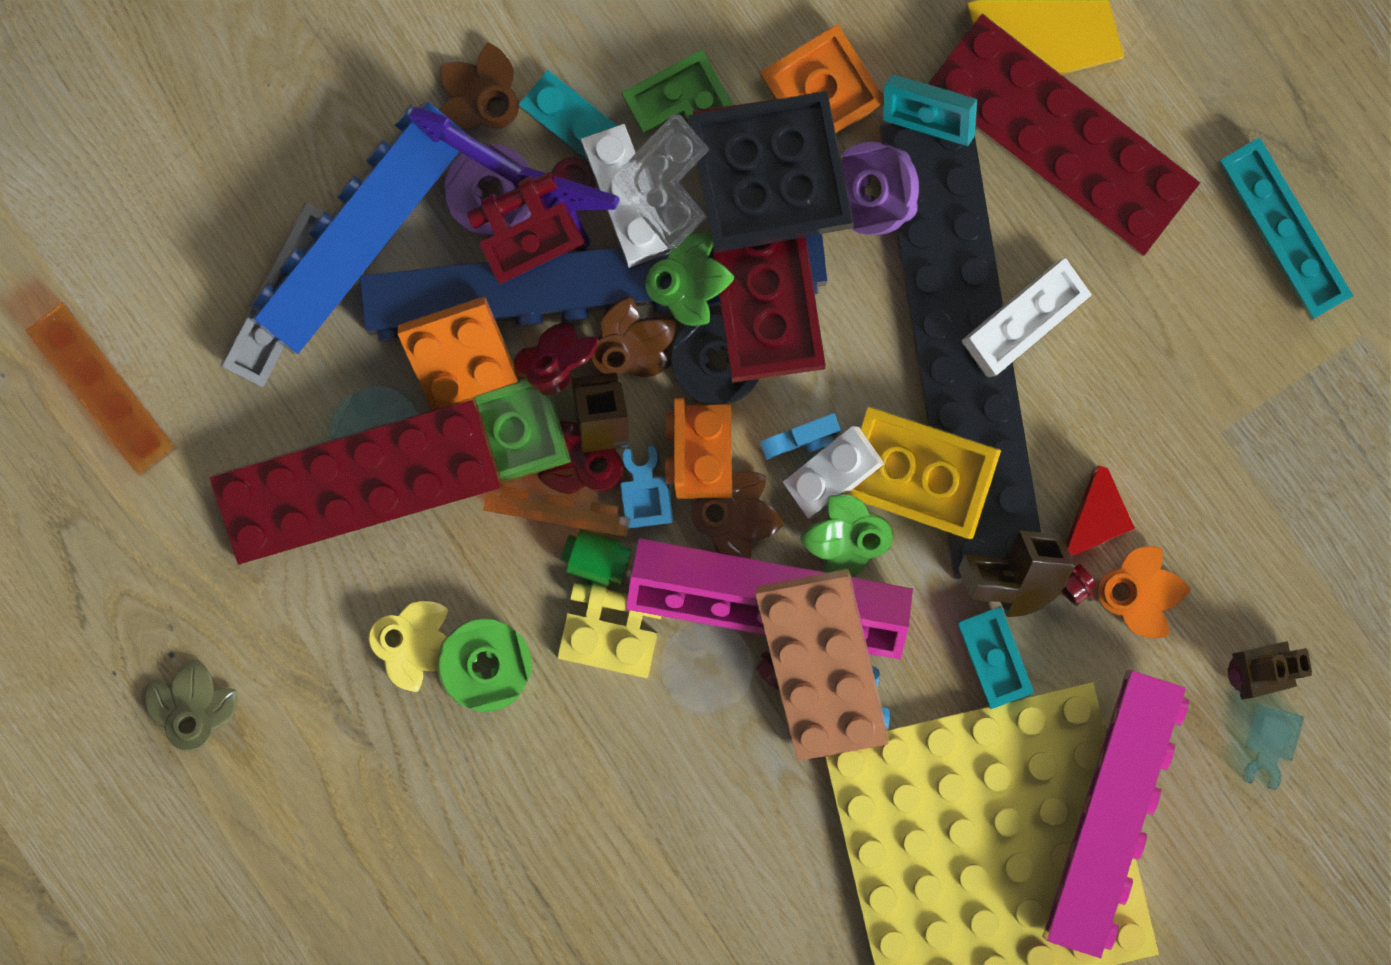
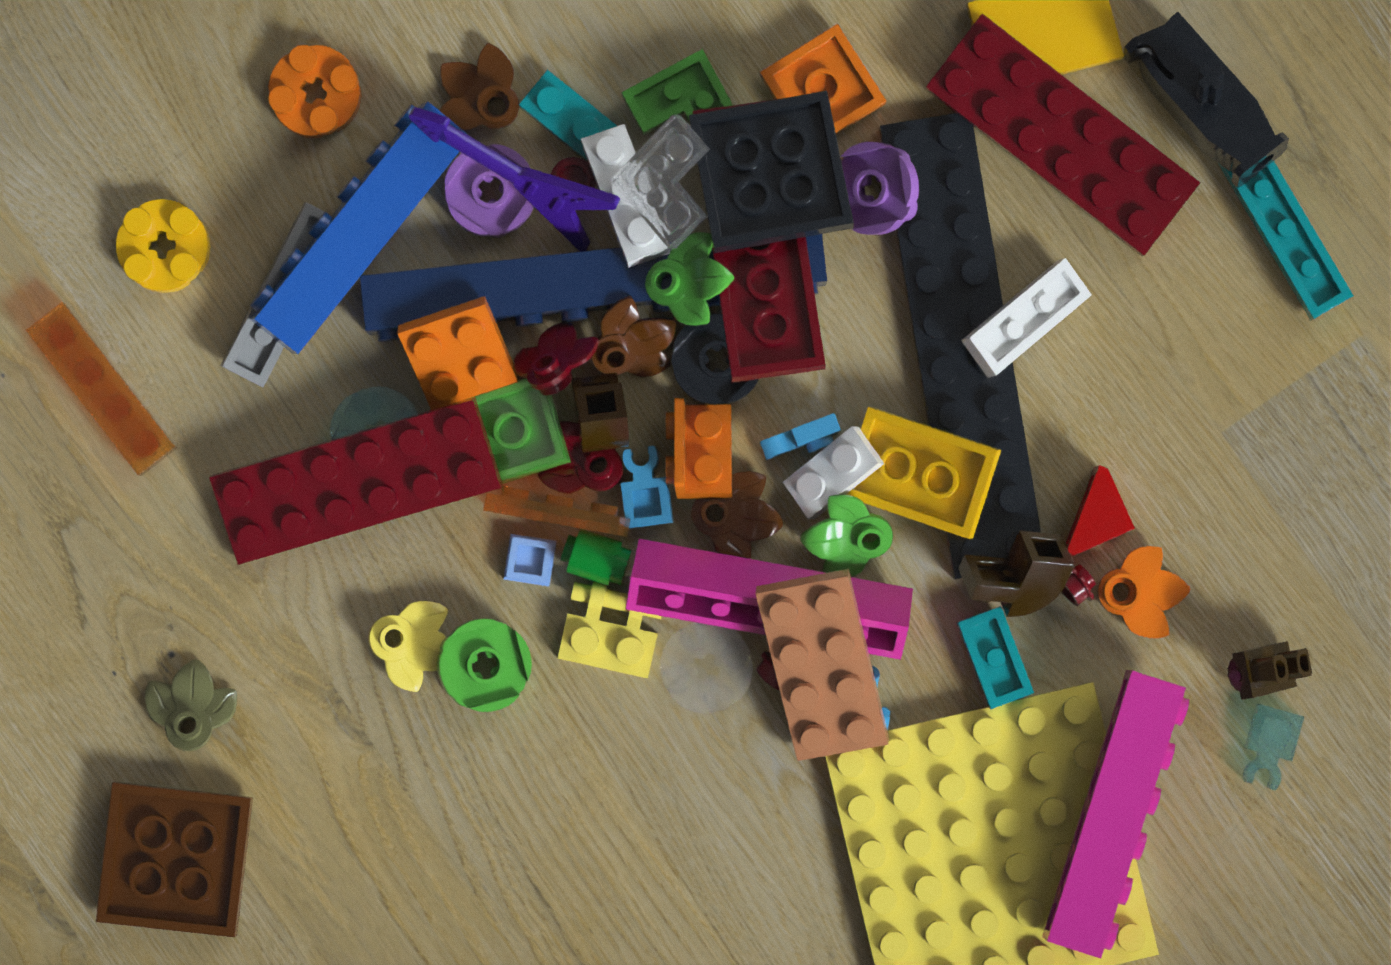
dark red plate [467,172,585,285] -> none
teal plate [883,74,977,146] -> none
none -> reddish brown plate [96,782,253,937]
none -> yellow plate [116,199,211,293]
none -> orange plate [268,45,362,138]
none -> light blue tile [503,534,557,587]
none -> black piece [1123,12,1289,188]

